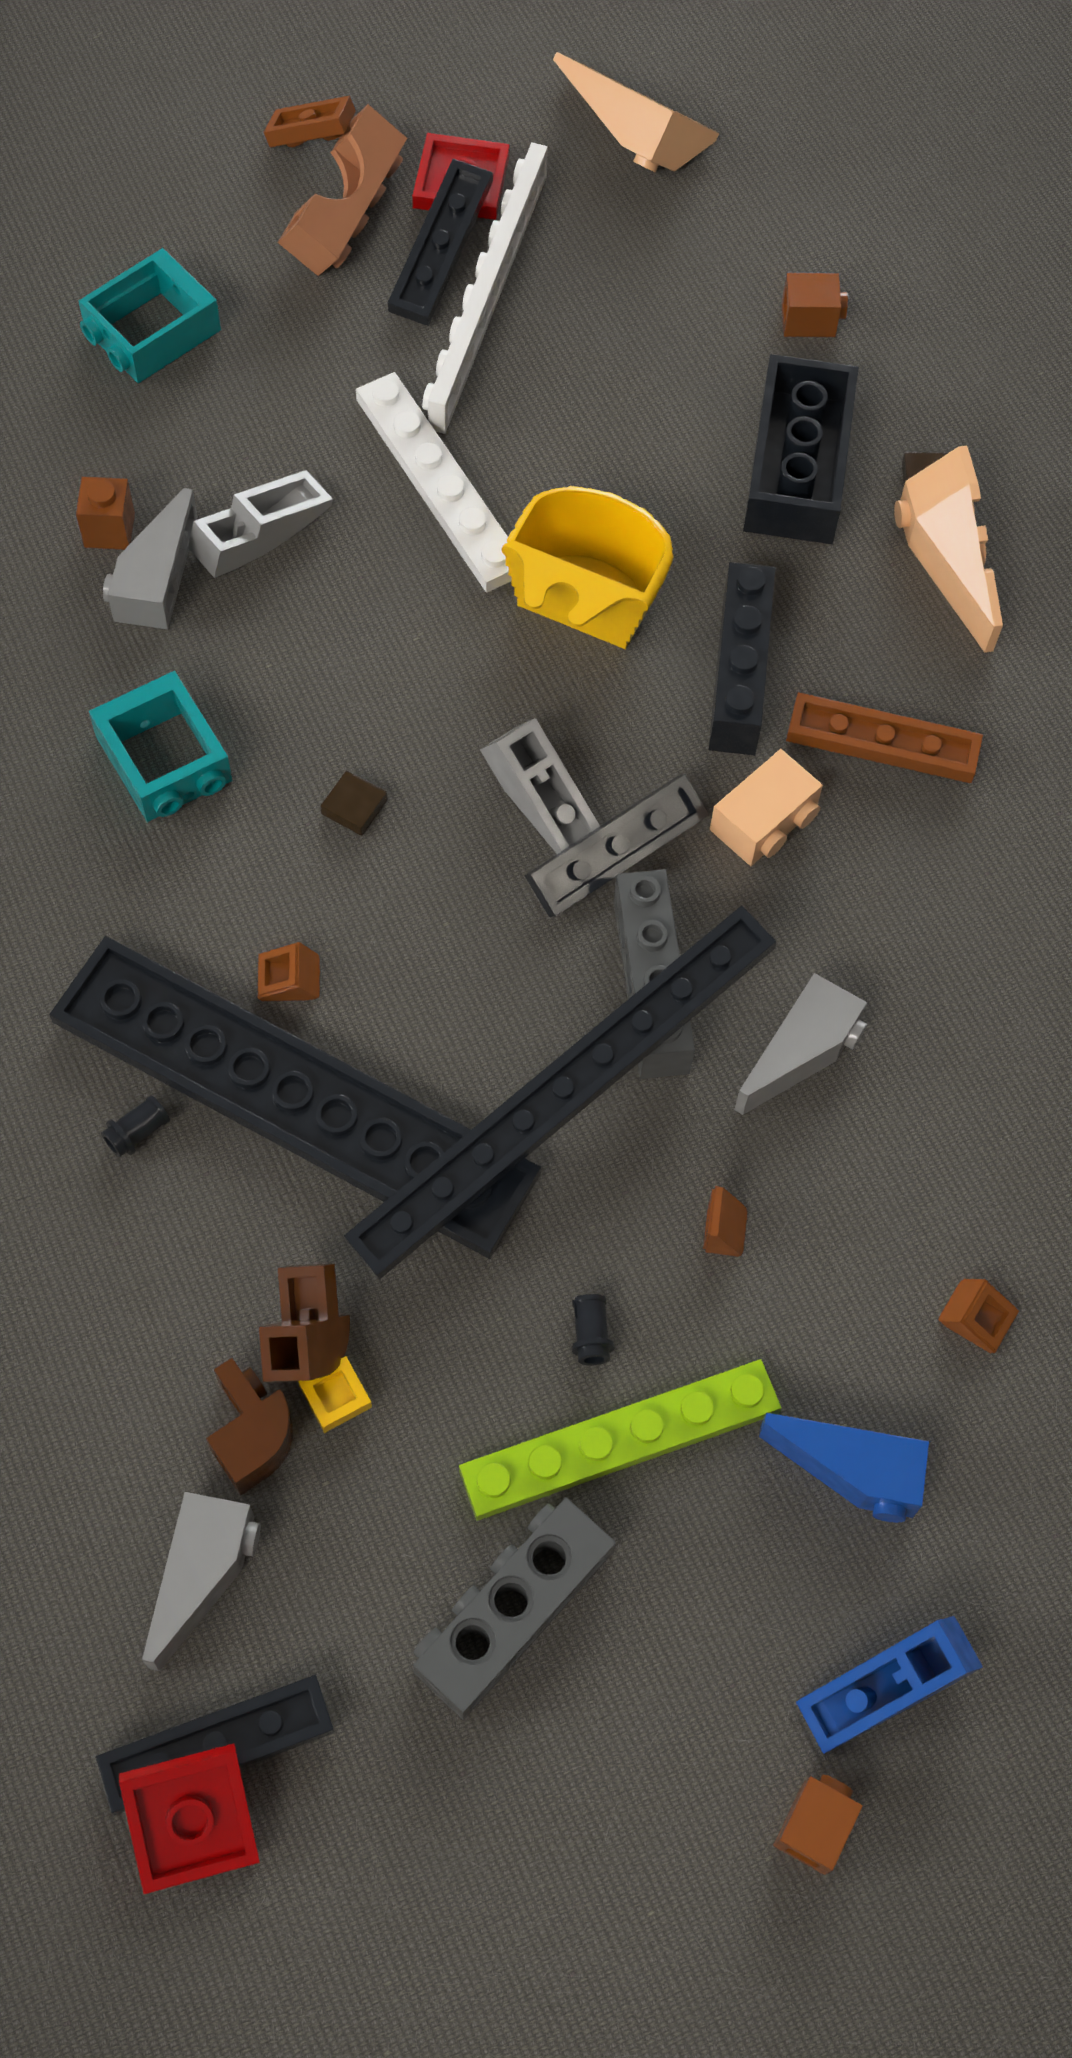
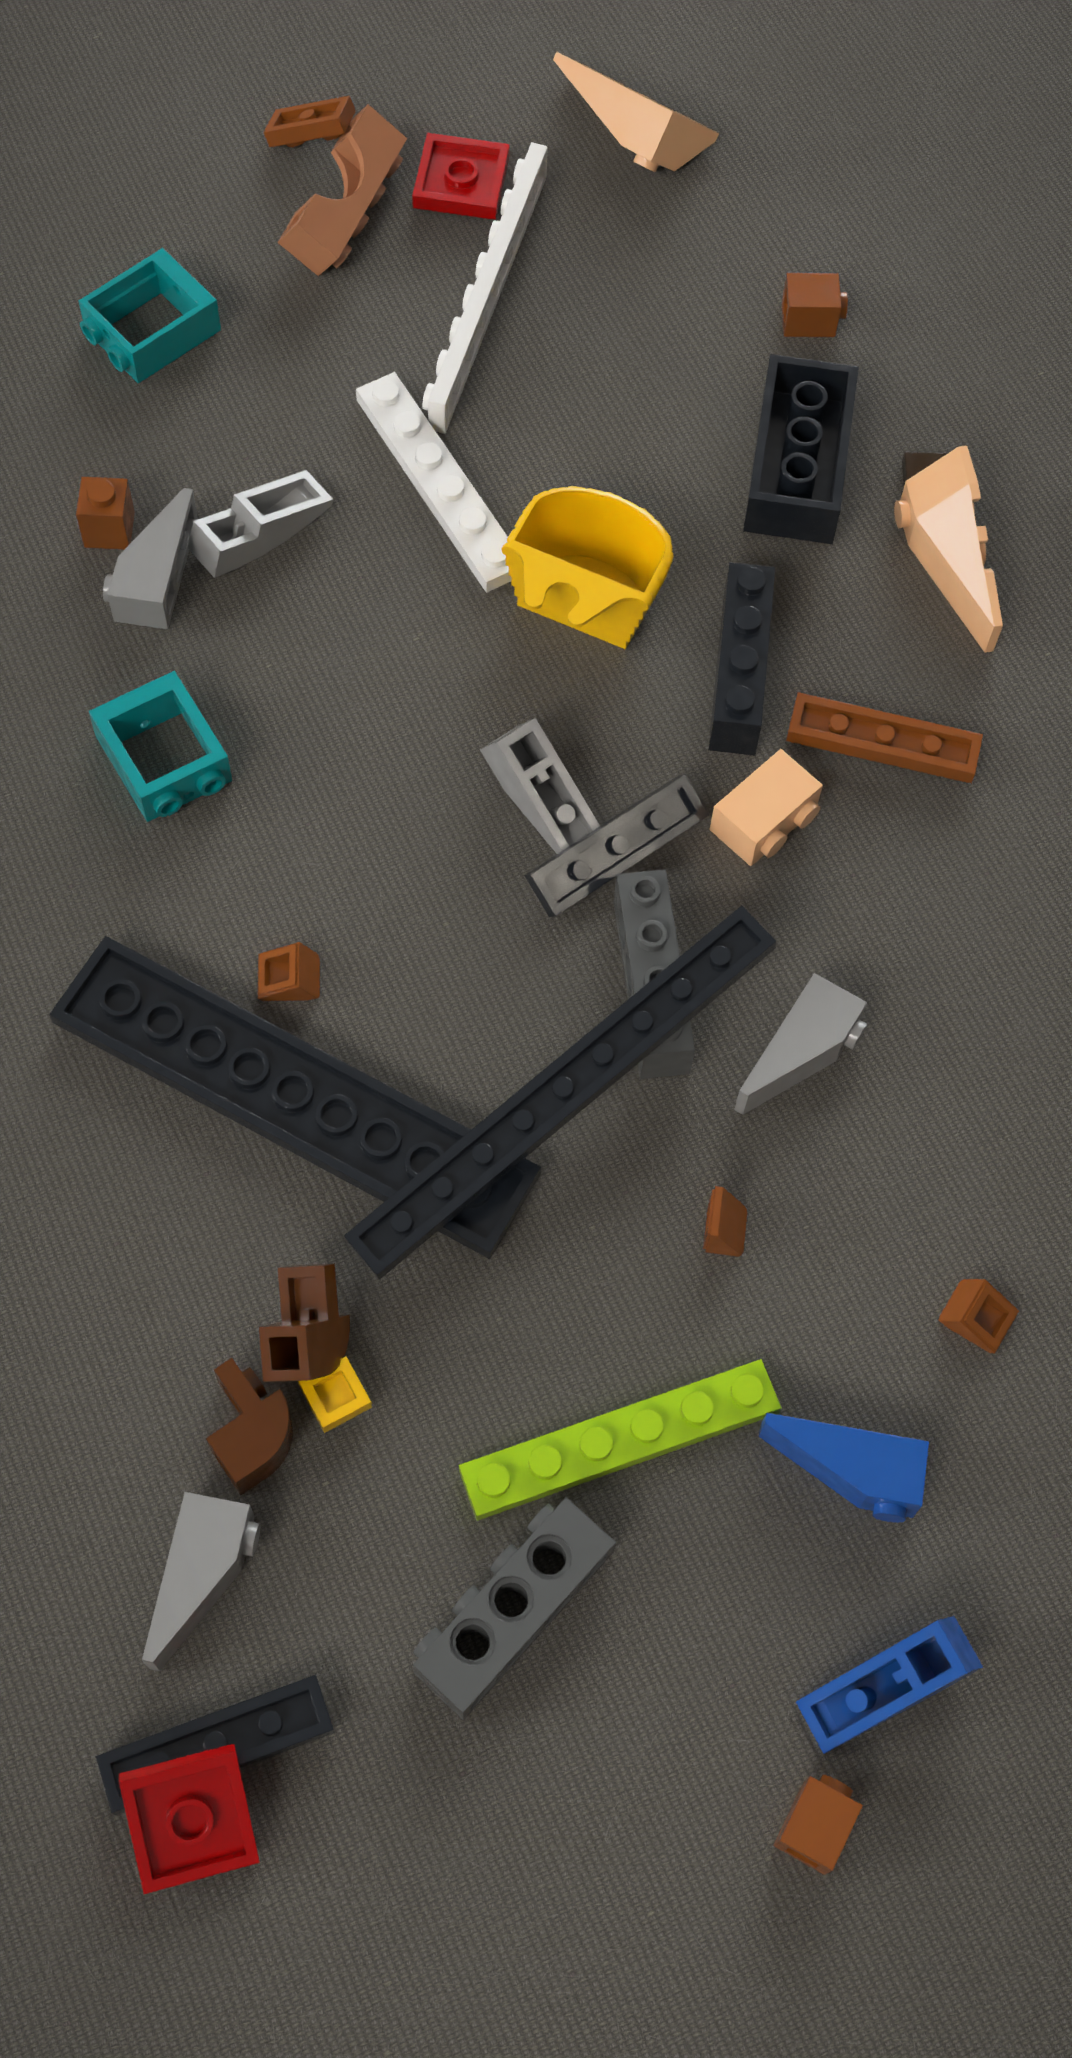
black pin [101,1095,170,1157] -> none
dark brown tile [320,770,387,836] -> none
black plate [388,158,493,326] -> none
black pin [572,1294,615,1366] -> none

